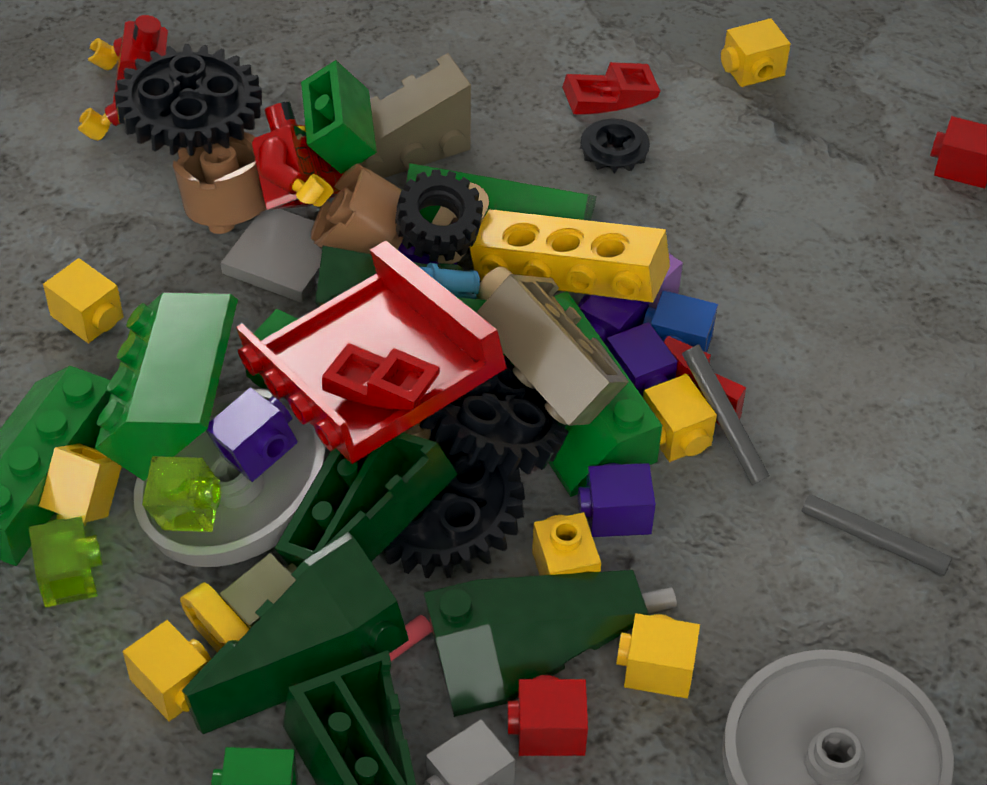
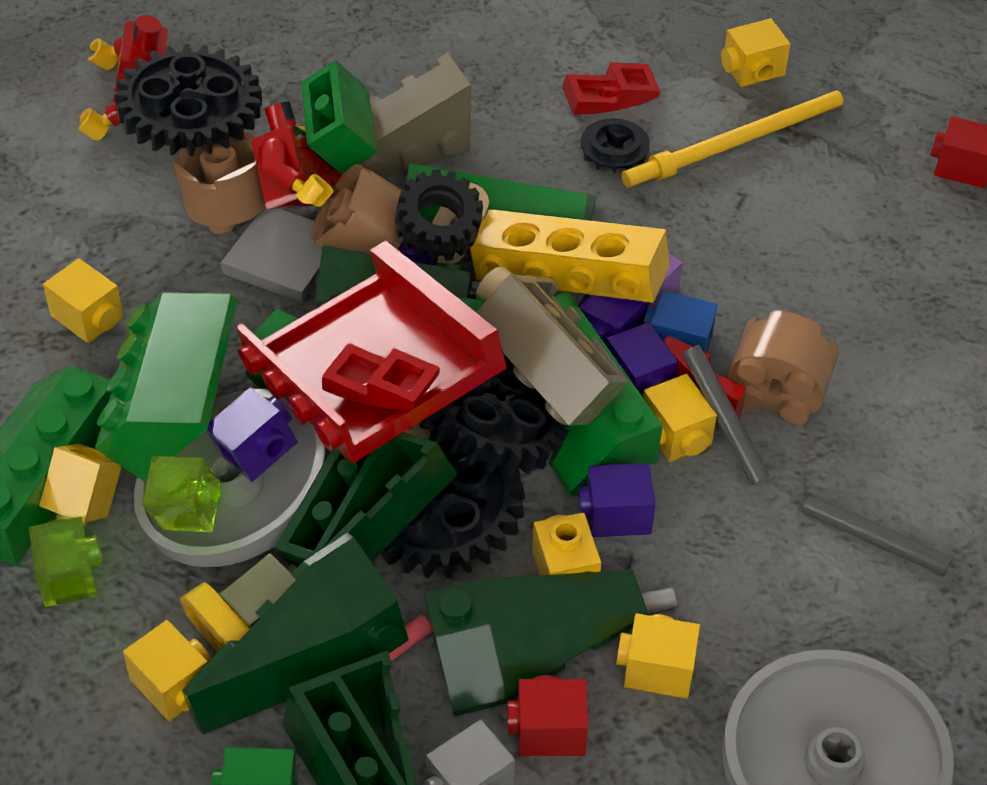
dark azure pin [420,263,480,299] -> none
none -> yellow bar [621,90,844,188]
none -> medium nougat brick [728,311,839,425]

